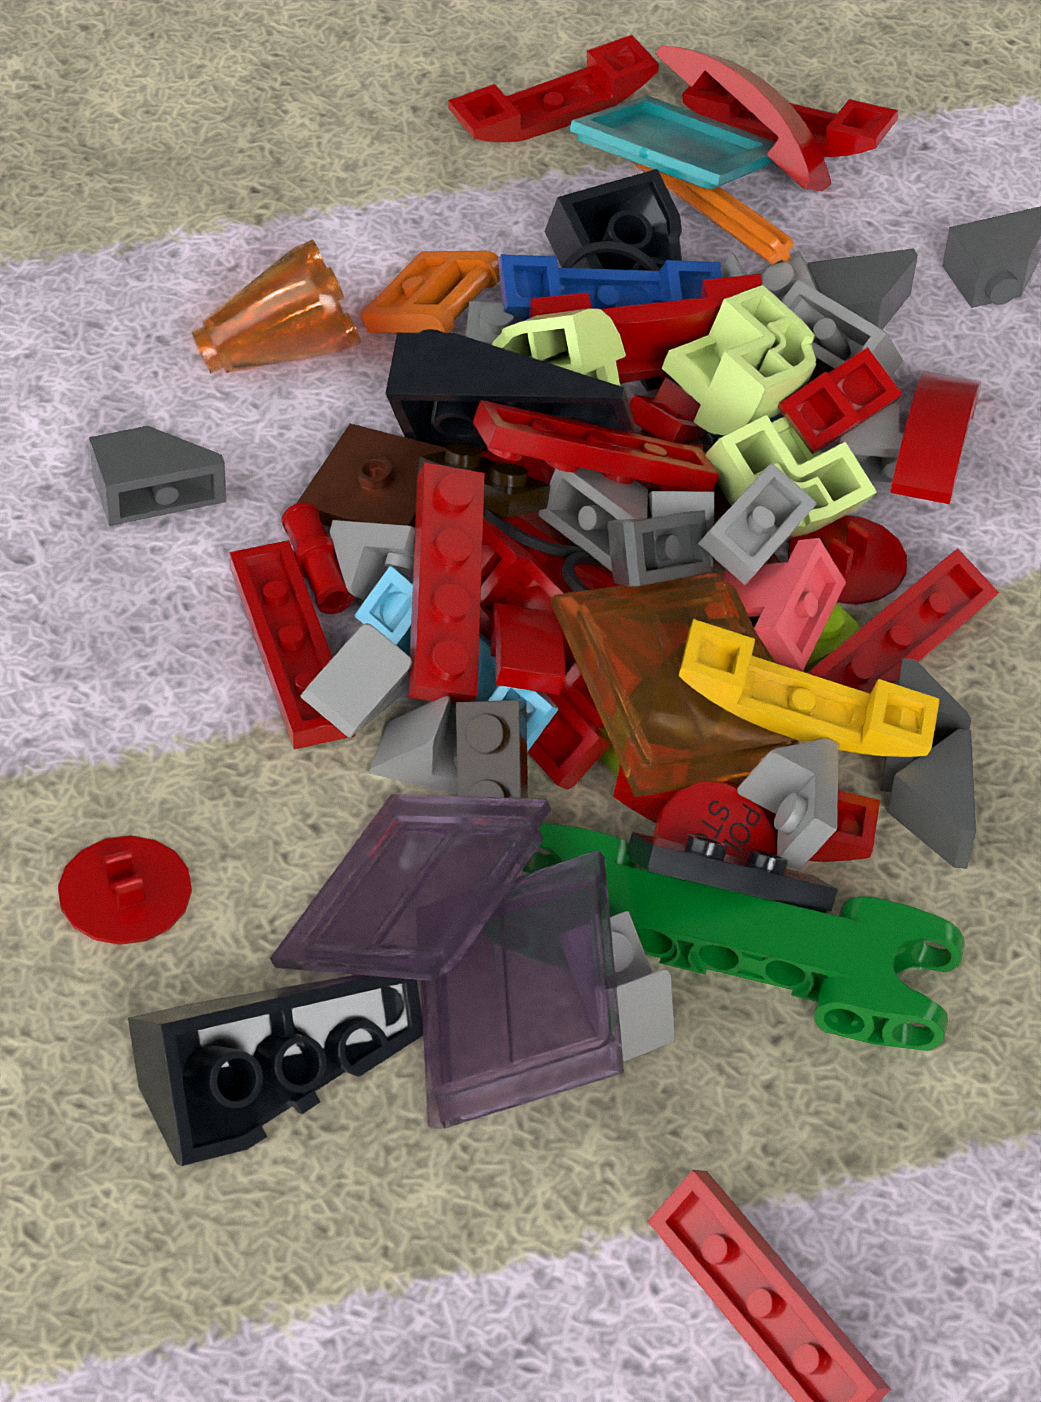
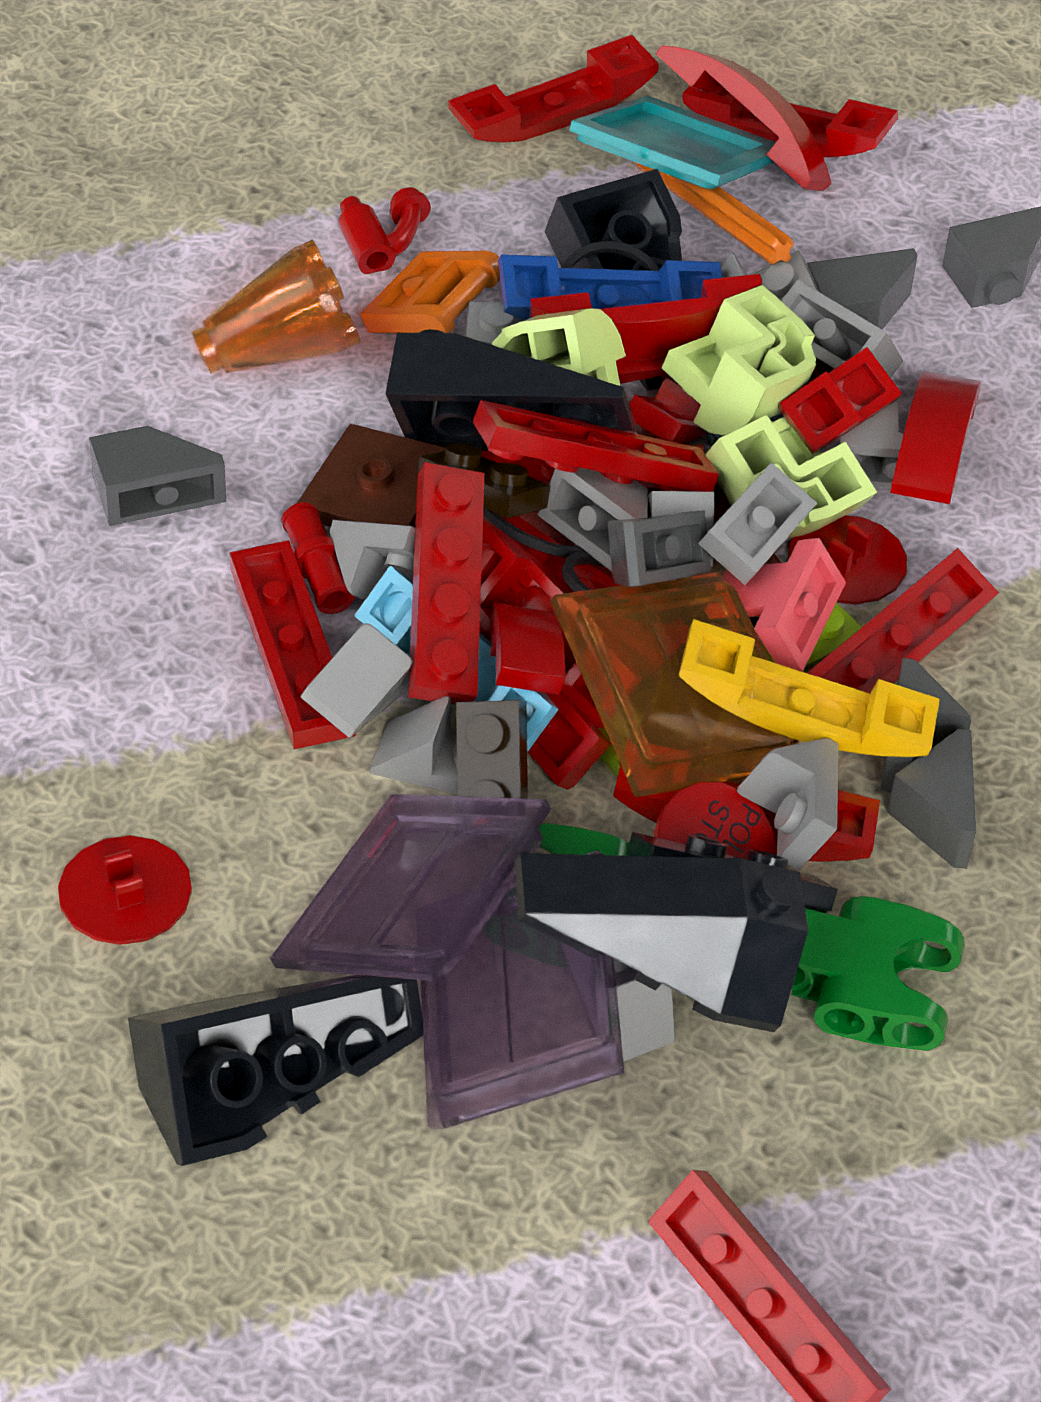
none -> red plant [338,187,431,274]
none -> black wedge [514,853,808,1032]

